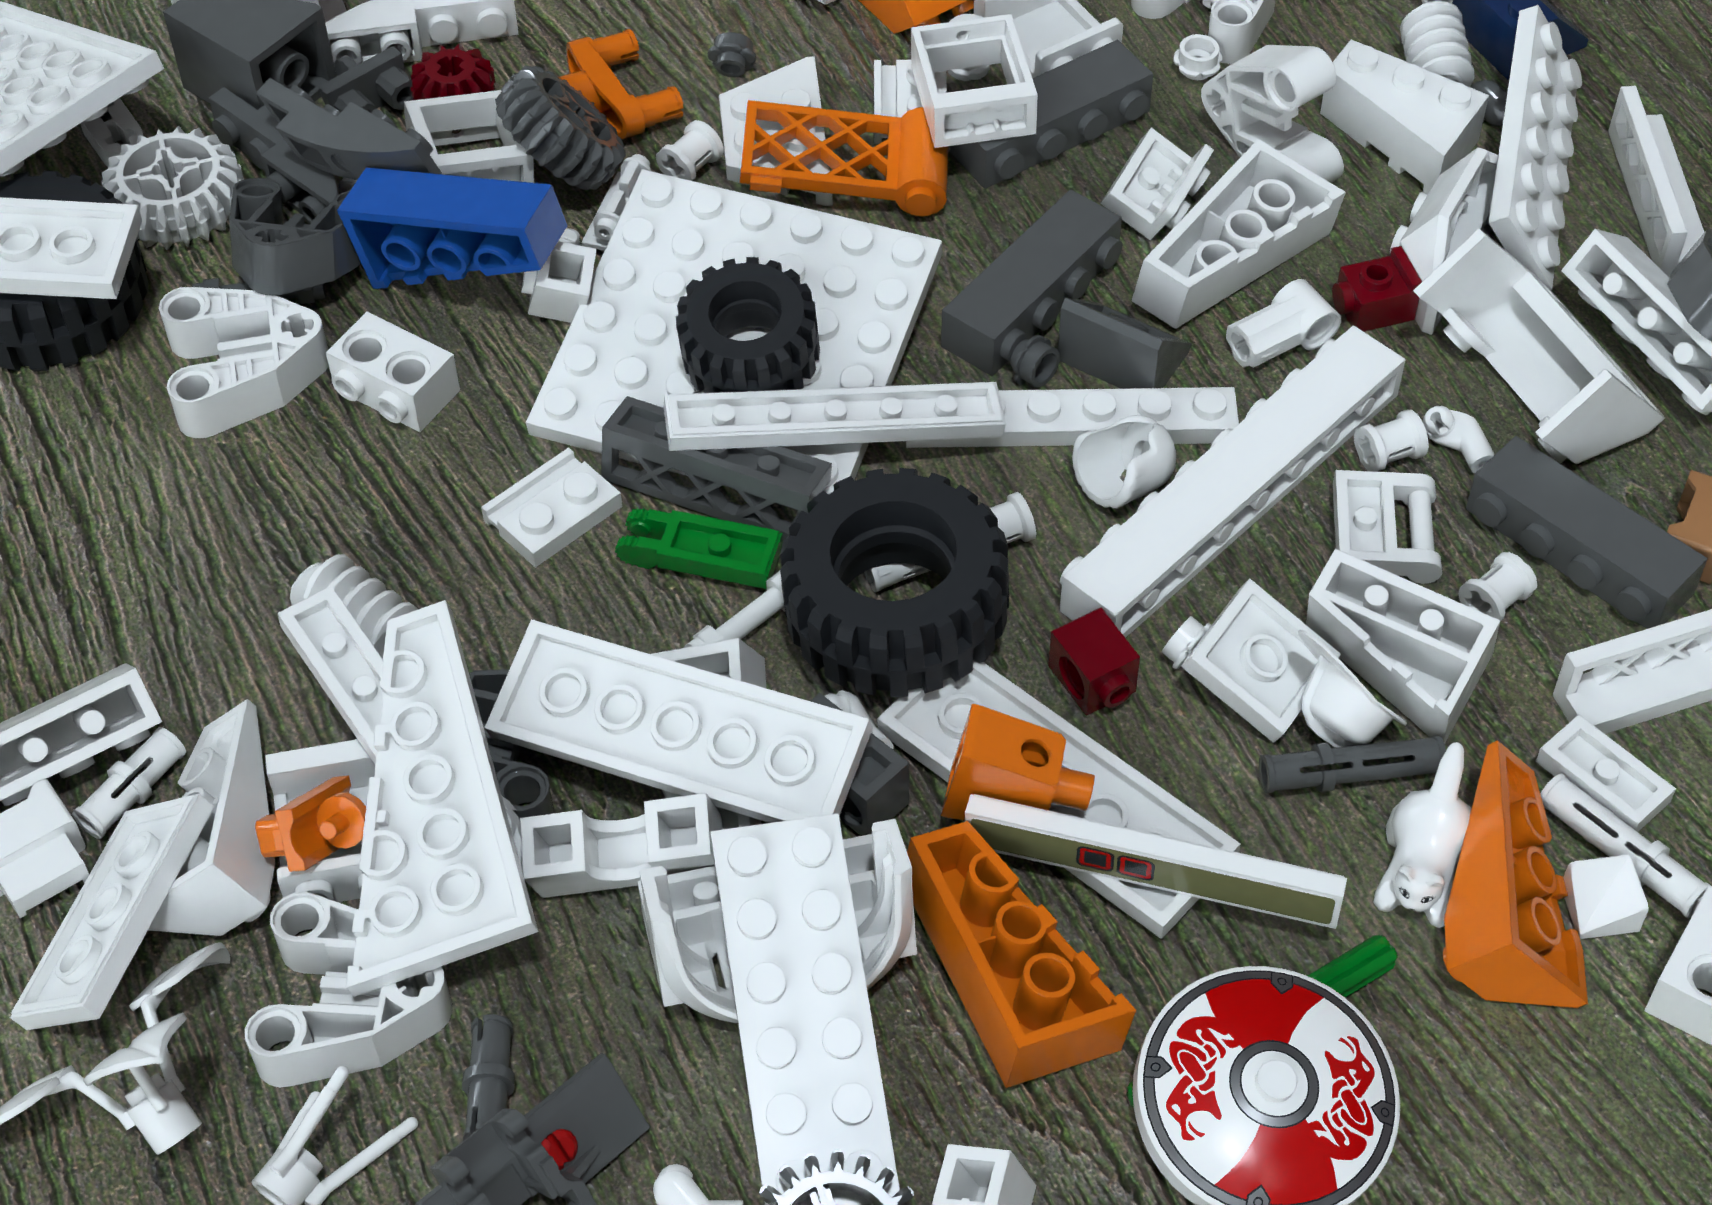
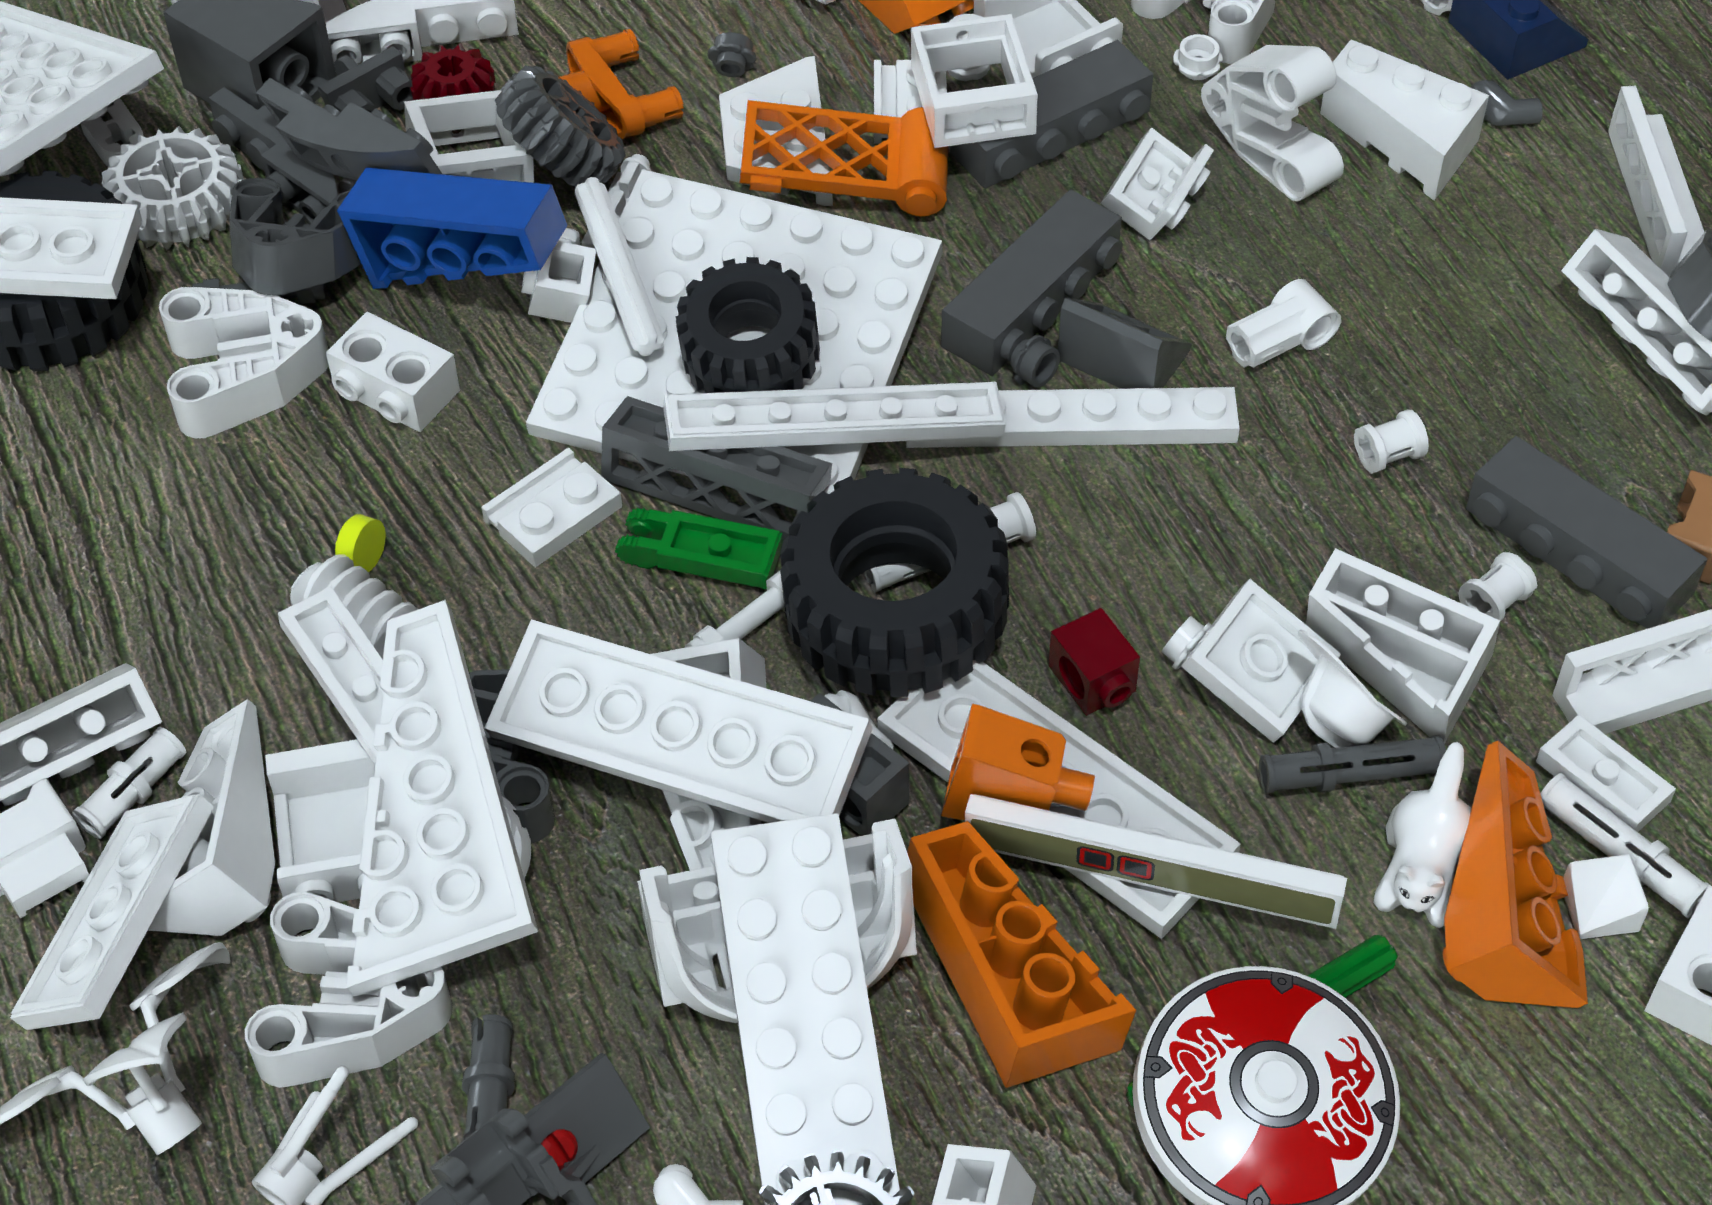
orange hips [255,775,366,872] -> none
white arch [520,793,722,898] -> none
white bush [656,120,724,181] -> none
white brick [1060,325,1406,638] -> none
white hair [1072,415,1176,509] -> none
white wedge [1132,139,1346,329] -> none
dark red brick [1332,246,1422,332] -> none
white plate [1333,470,1442,584] -> none
white wedge [1390,147,1498,335] -> none
white piece [1399,1,1475,87] -> none
white windscreen [1413,229,1665,464] -> none
white arm [1423,406,1495,474] -> none
white plate [1489,5,1582,290] -> none
none -> neon yellow tile [335,514,386,572]
none -> white axle [575,177,664,356]

